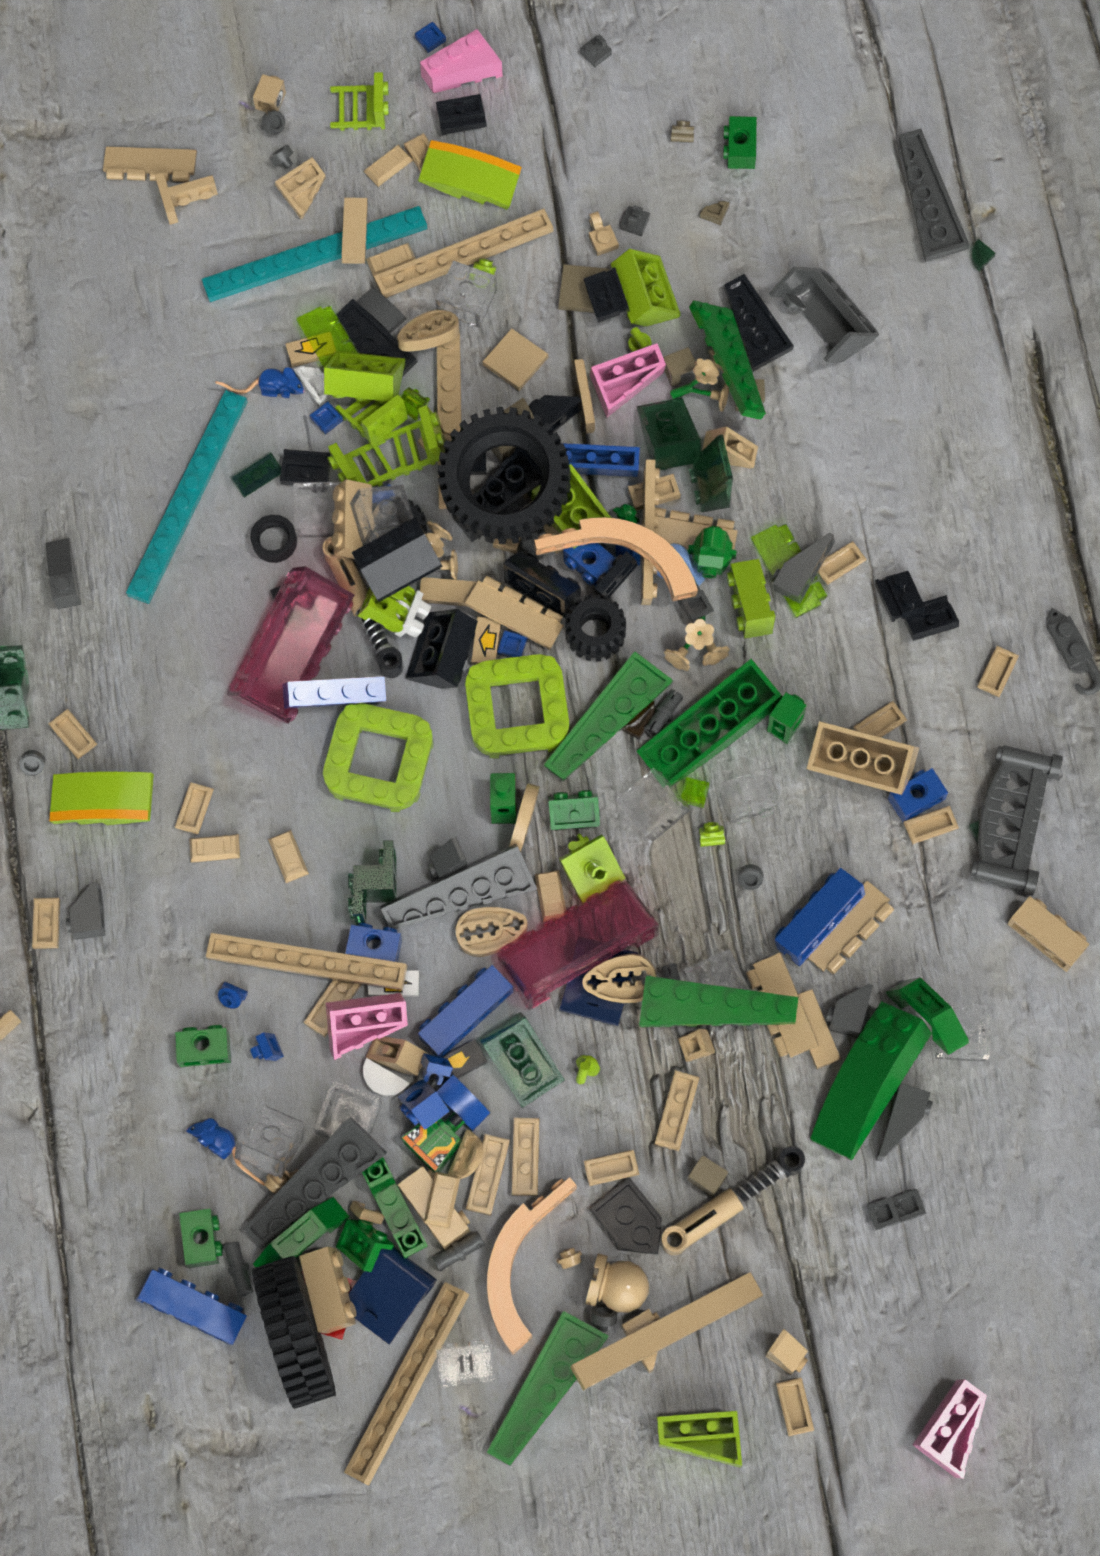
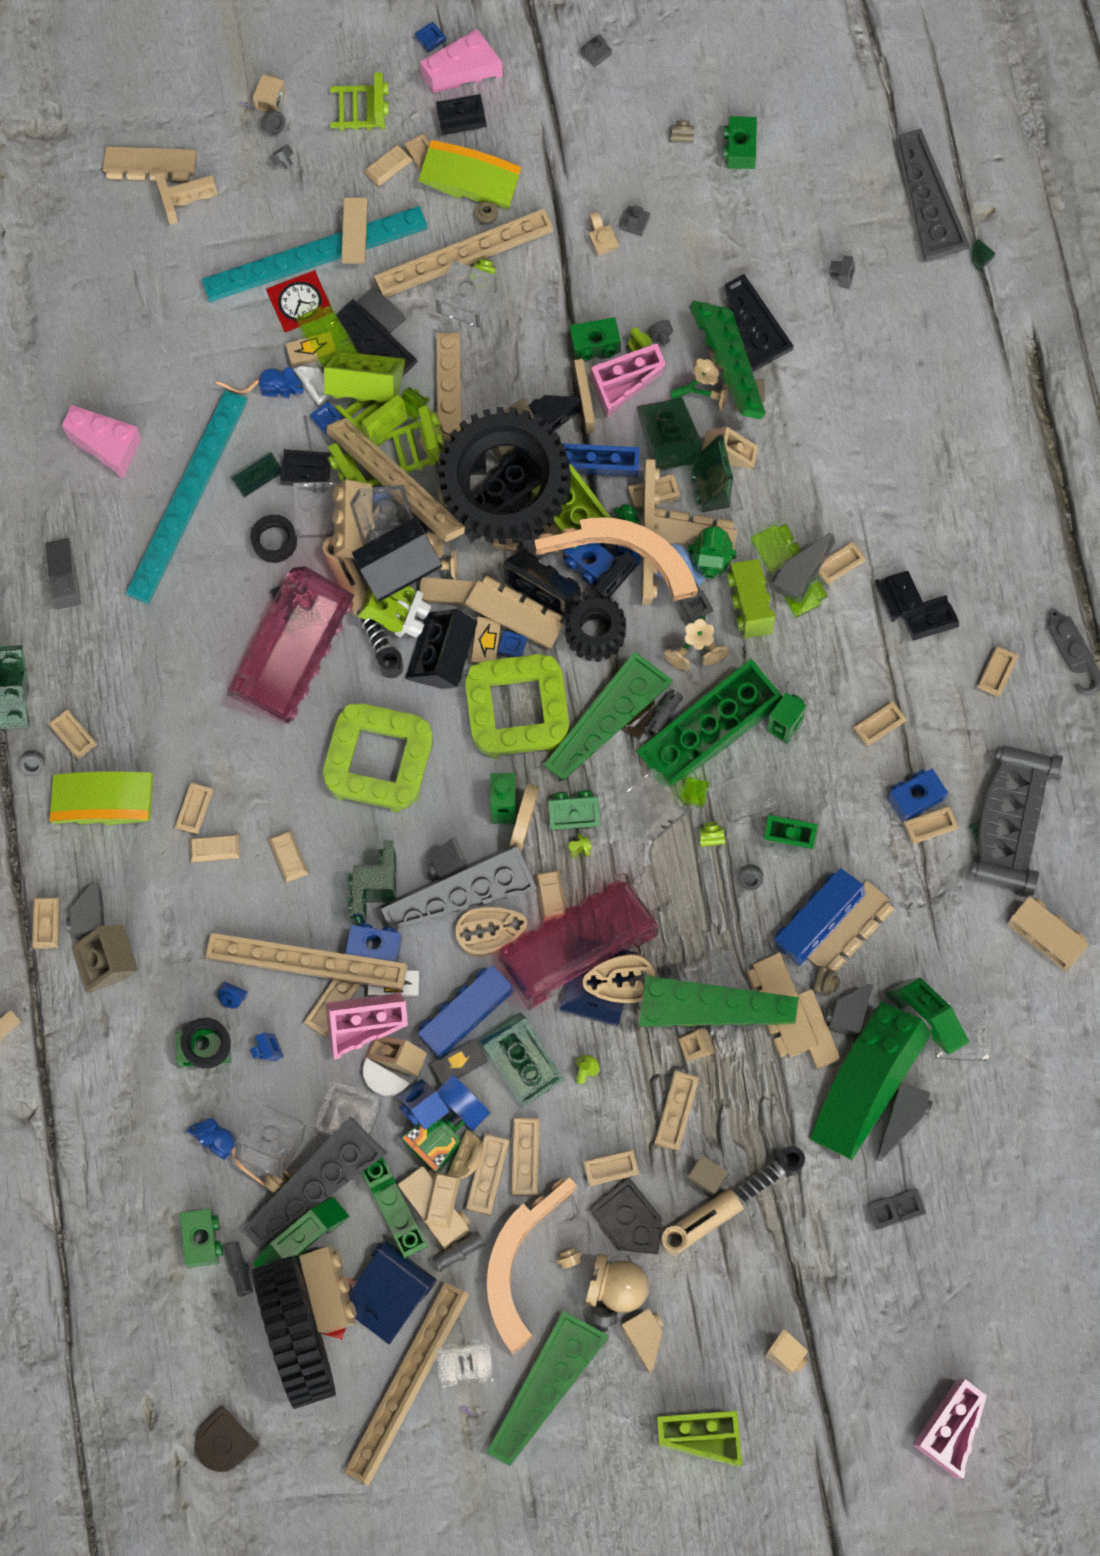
blue wedge [135,1267,247,1345] -> none
tan wing [275,157,326,219] -> none
brick [282,677,386,709] -> none
green bracket [336,1219,394,1272] -> none
tan tile [349,1201,384,1225] -> none
tan tile [366,243,416,277] -> none
tan piece [397,310,460,352] -> none
blue tile [421,1053,453,1085] -> none
tan tile [483,328,549,391] -> none
dark tan tile [558,264,610,313] -> none
lime tile [559,834,626,903] -> none
tan tile [571,1272,763,1391] -> none
black plate [583,267,630,323] -> none
lime slope [610,249,681,327] -> none
dark tan panel [663,347,695,387] -> none
dark tan tile [700,201,730,225] -> none
dark grey windscreen [769,266,879,362] -> none
tan tile [776,1378,814,1436] -> none
tan slope [807,721,919,795] -> none
none -> bright pink wedge [62,405,141,479]
none -> dark tan slope [72,924,138,993]
none -> black tyre [180,1017,231,1069]
none -> dark brown tile [195,1406,259,1472]
none -> sticker [266,270,334,333]
none -> tan plate [326,418,465,542]
none -> dark tan plate [475,201,499,224]
none -> green brick [569,317,621,361]
none -> dark grey tile [648,320,673,345]
none -> green brick [764,814,820,849]
none -> dark tan plate [812,966,840,995]
none -> dark grey tile [829,255,856,289]

